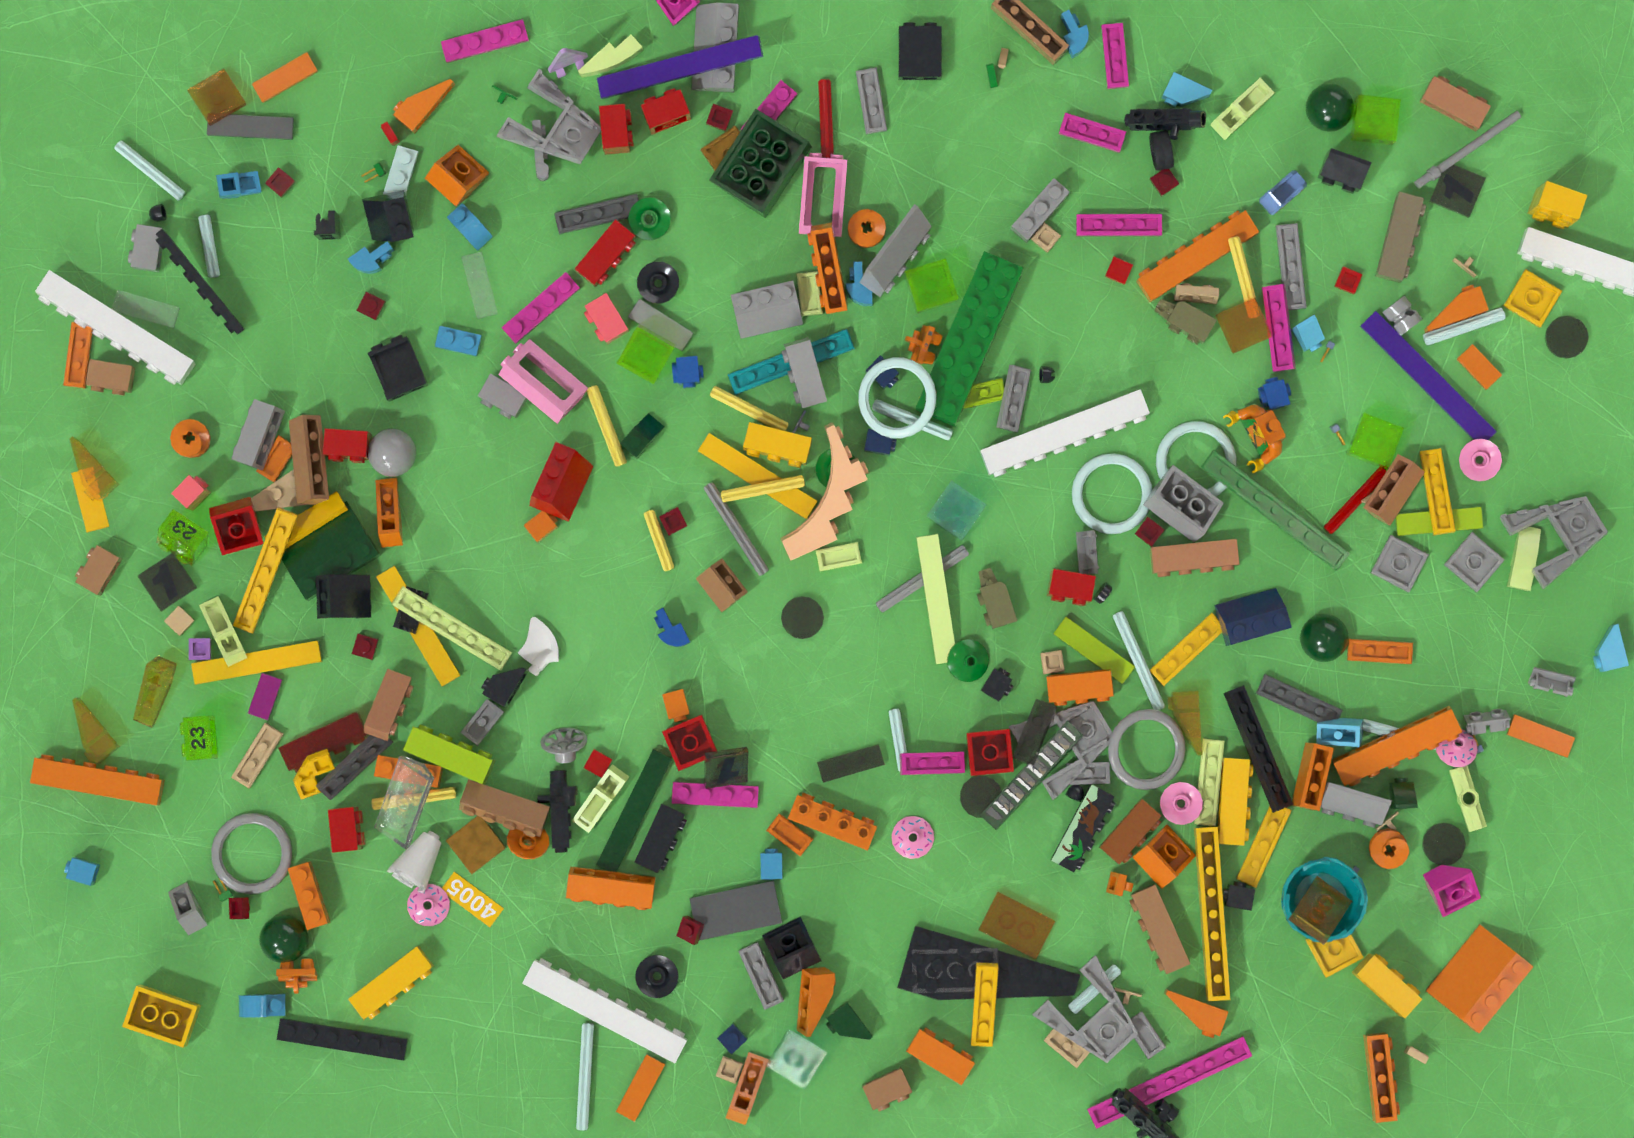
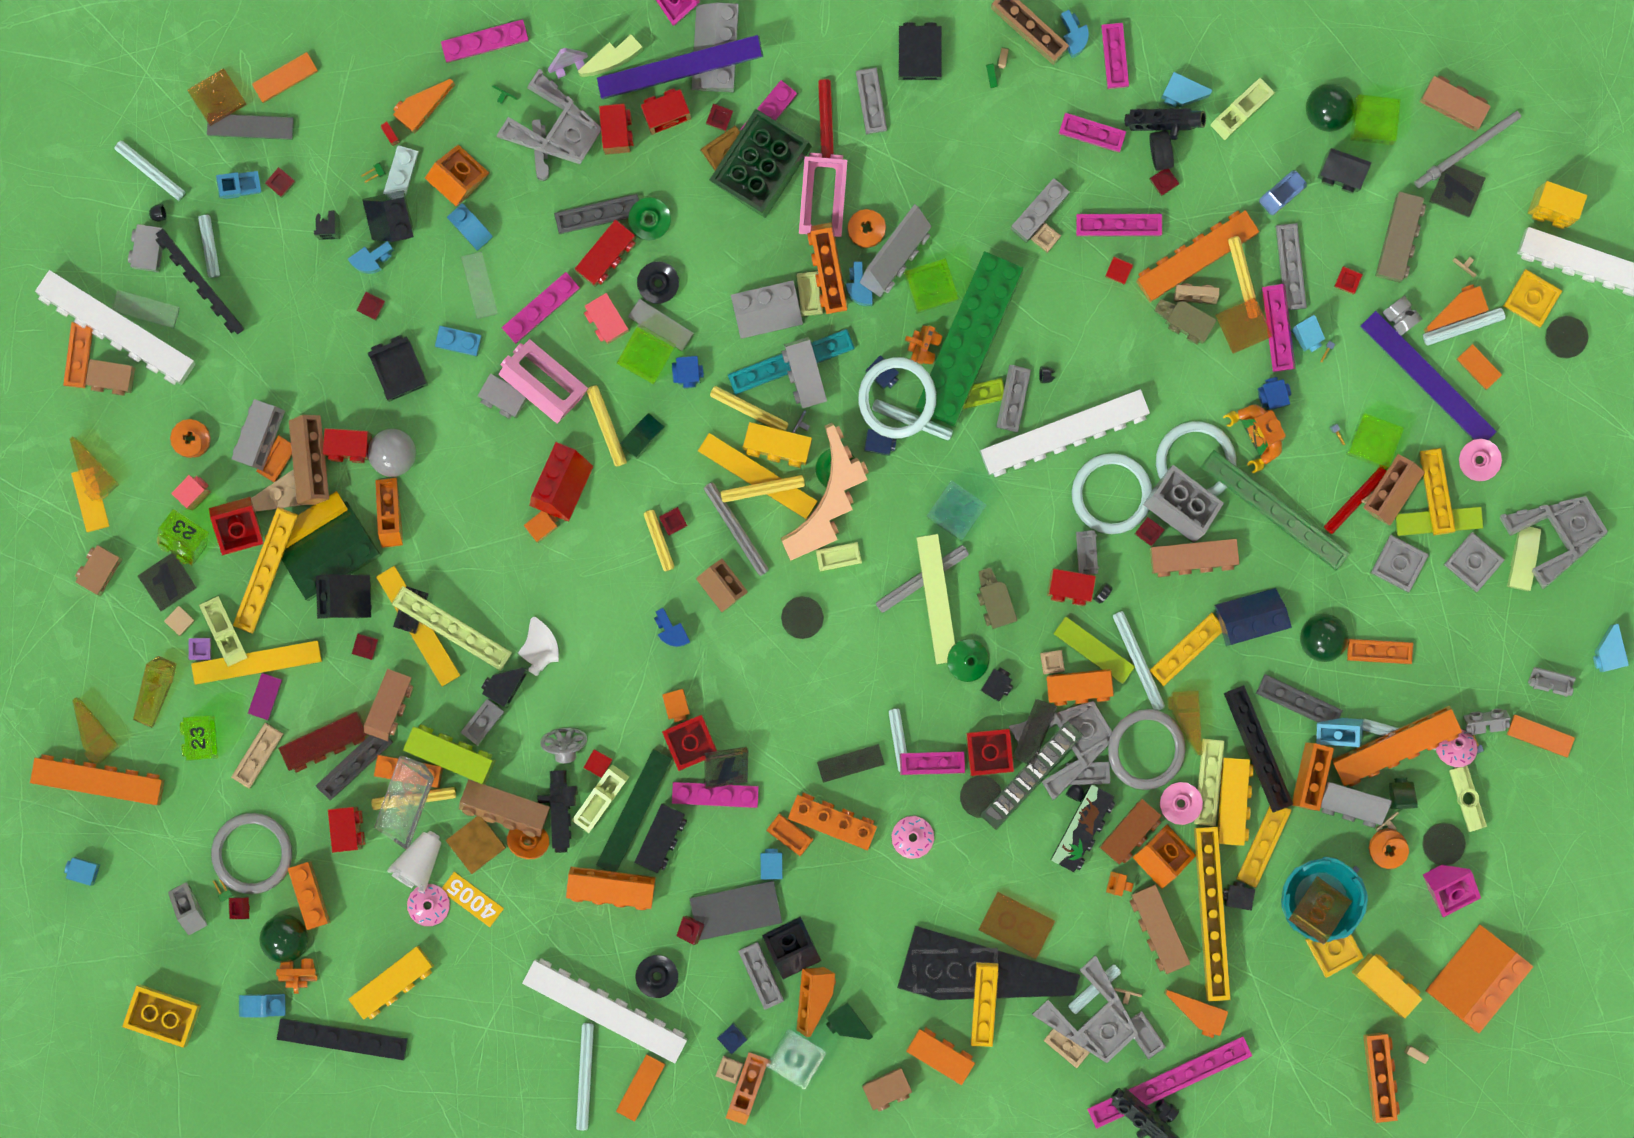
yellow tile [293,749,335,800] -> none

